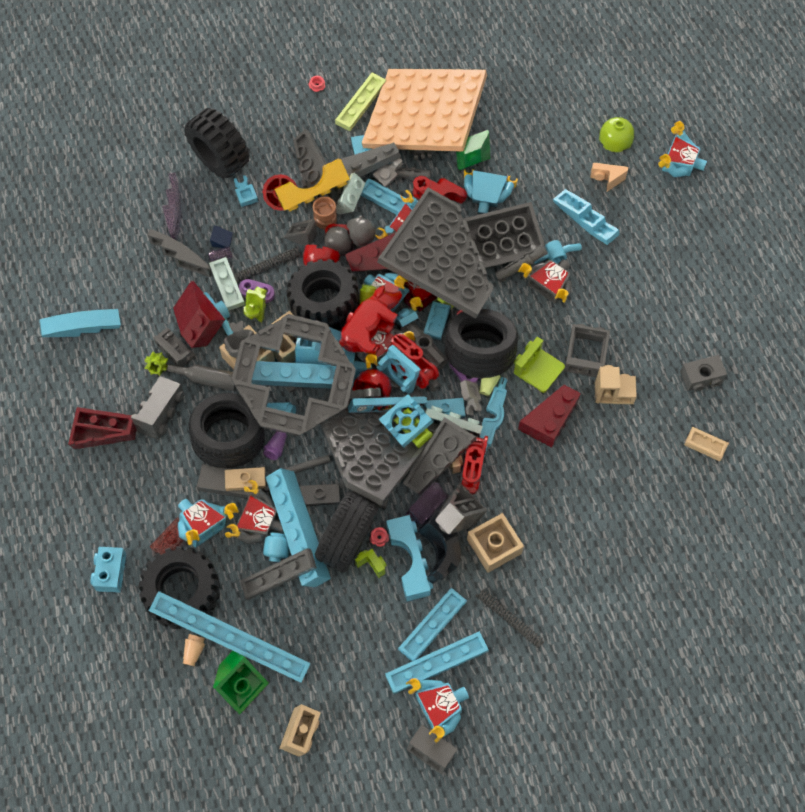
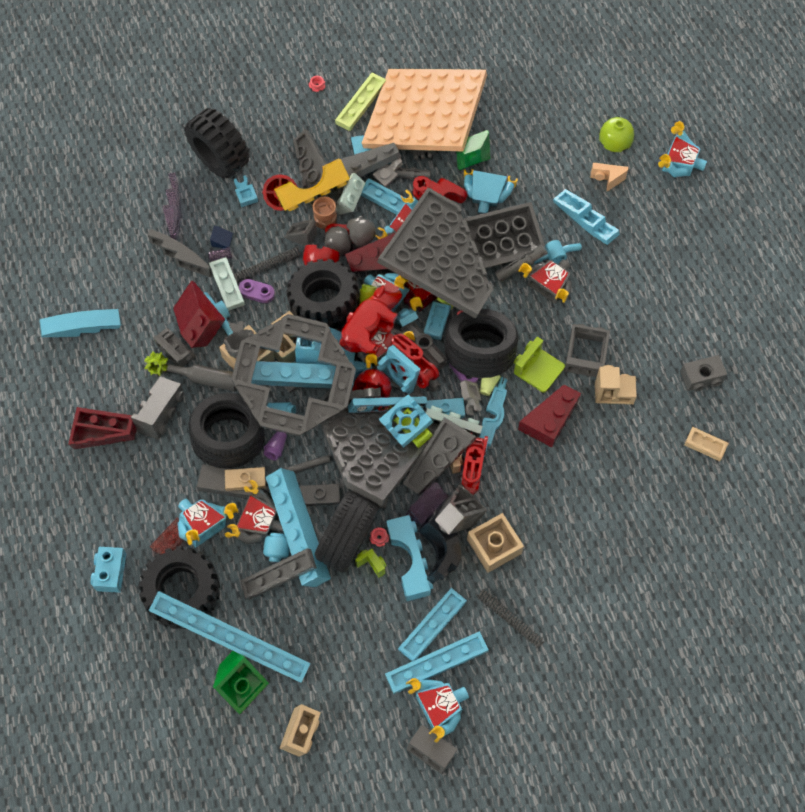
light nougat cone [183,634,205,666] -> none
lime hips [243,287,267,322] -> none

